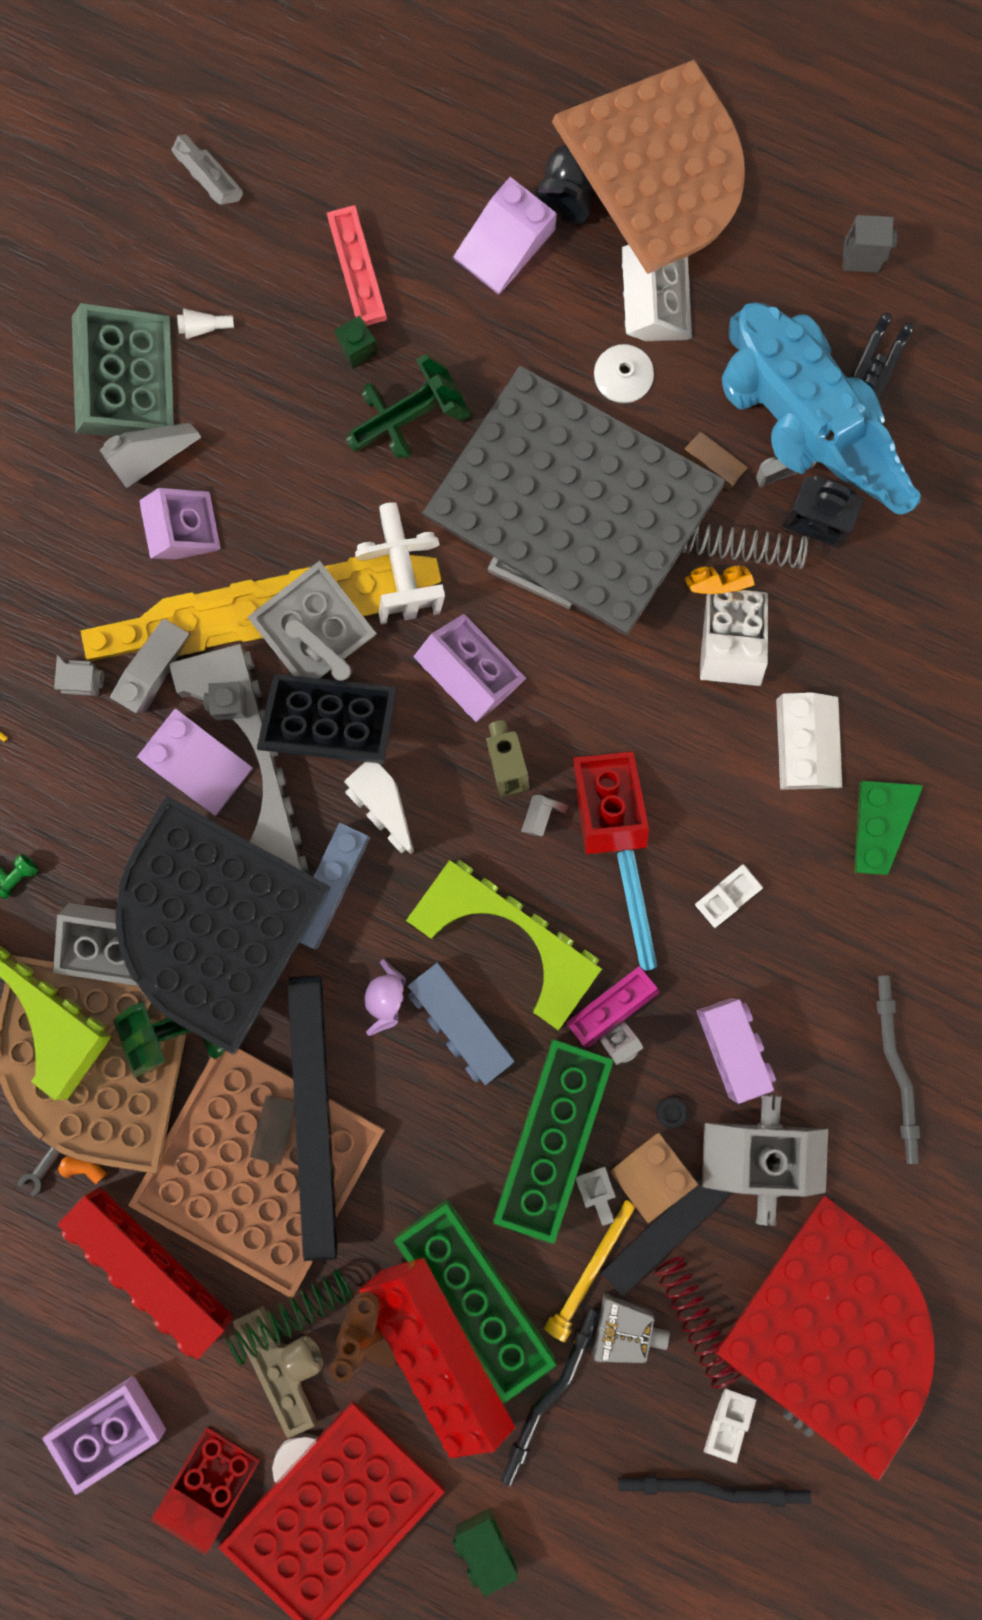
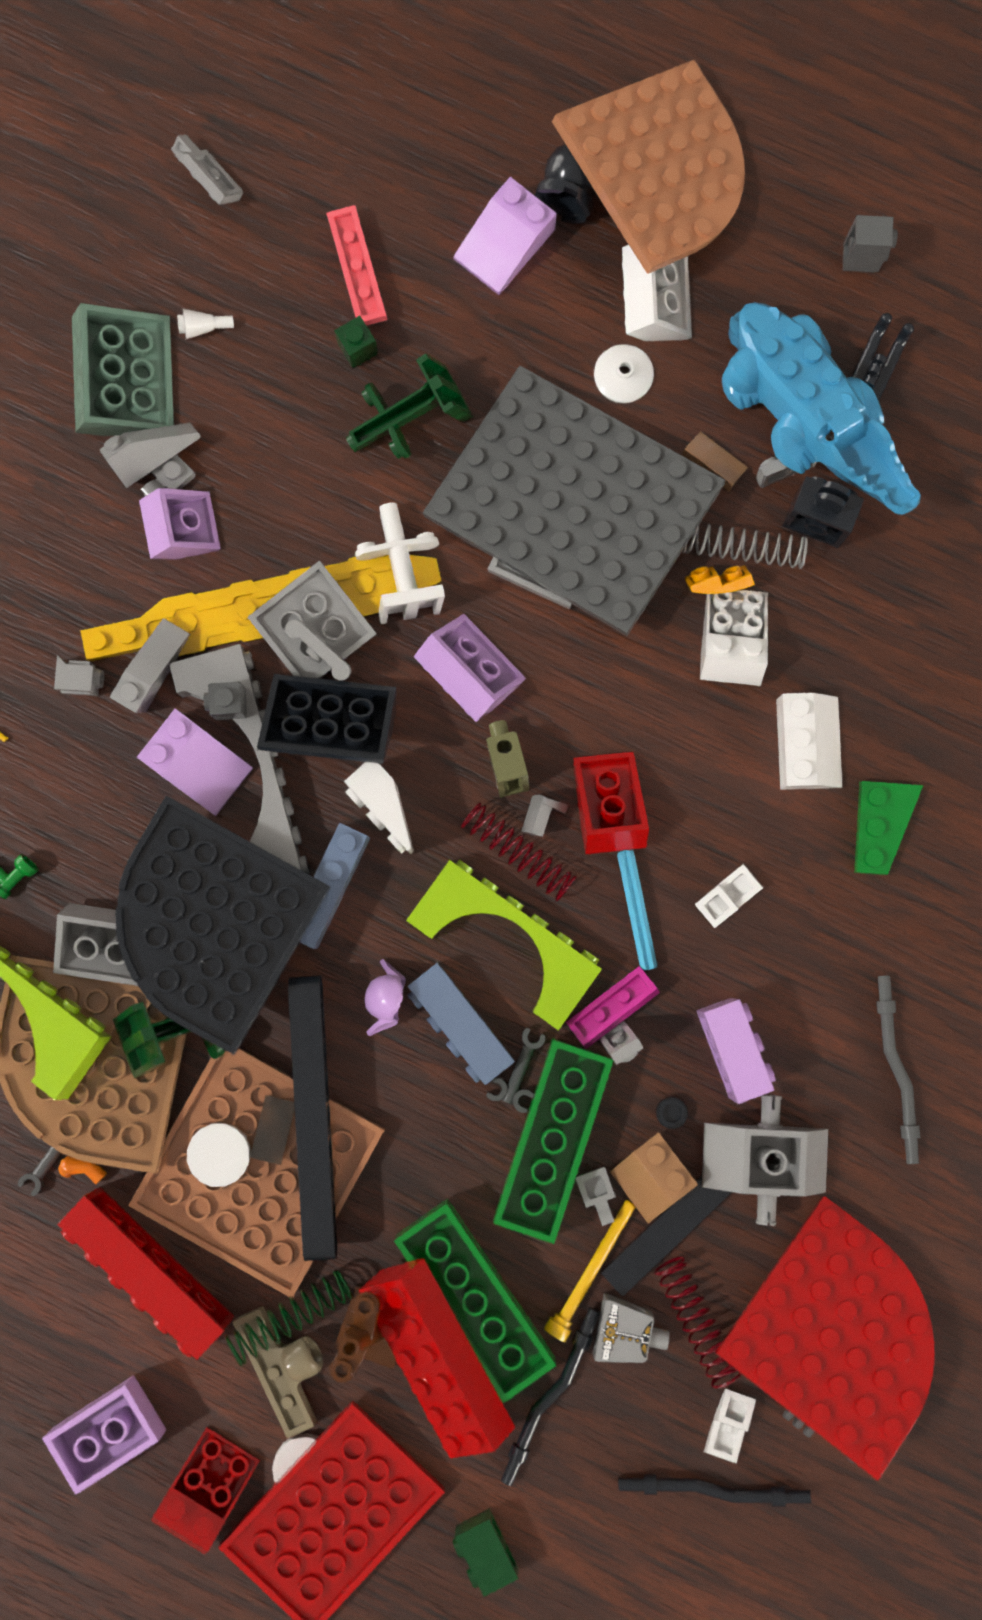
none -> light grey plate [141,454,196,496]
none -> white tile [187,1123,251,1187]
none -> dark red piece [461,802,577,902]
none -> dark grey bar [486,1027,545,1113]

